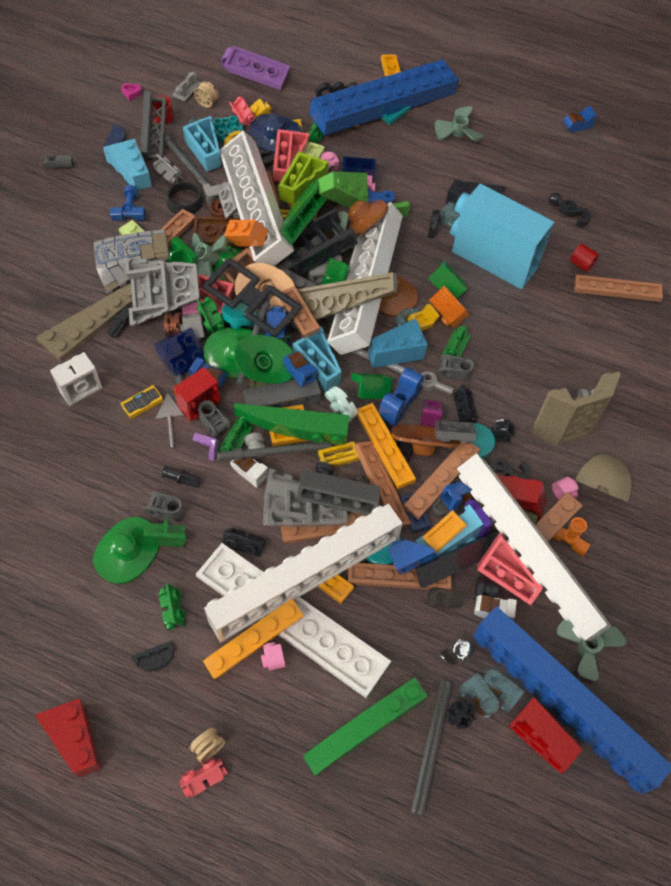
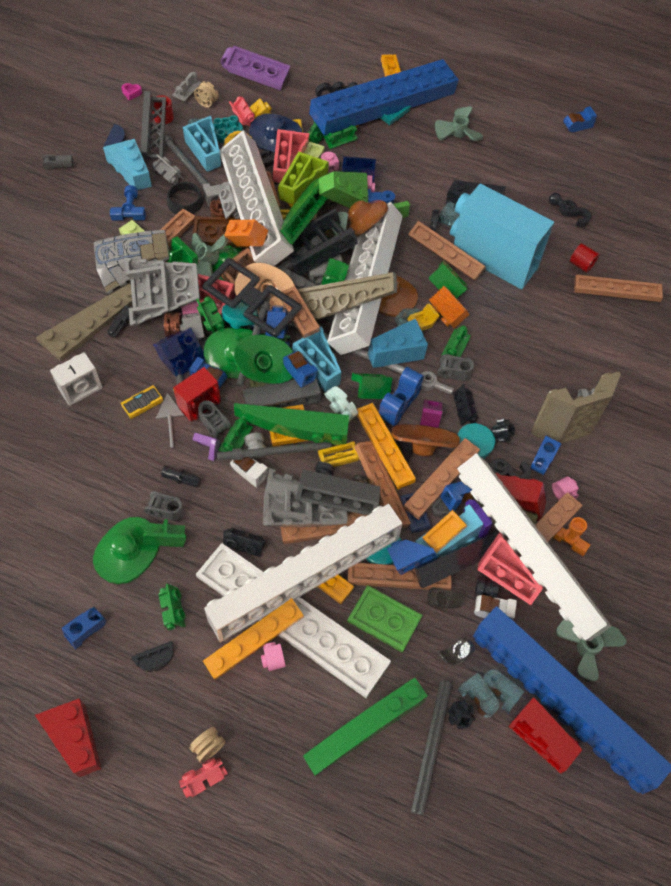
dark grey plate [434,420,476,443] -> none
dark tan brick [575,453,631,502] -> none
none -> blue leg [62,607,106,650]
none -> green hinge [323,125,358,149]
none -> bright green tile [347,585,422,653]
none -> nougat plate [408,221,486,281]
none -> blue leg [530,436,561,475]

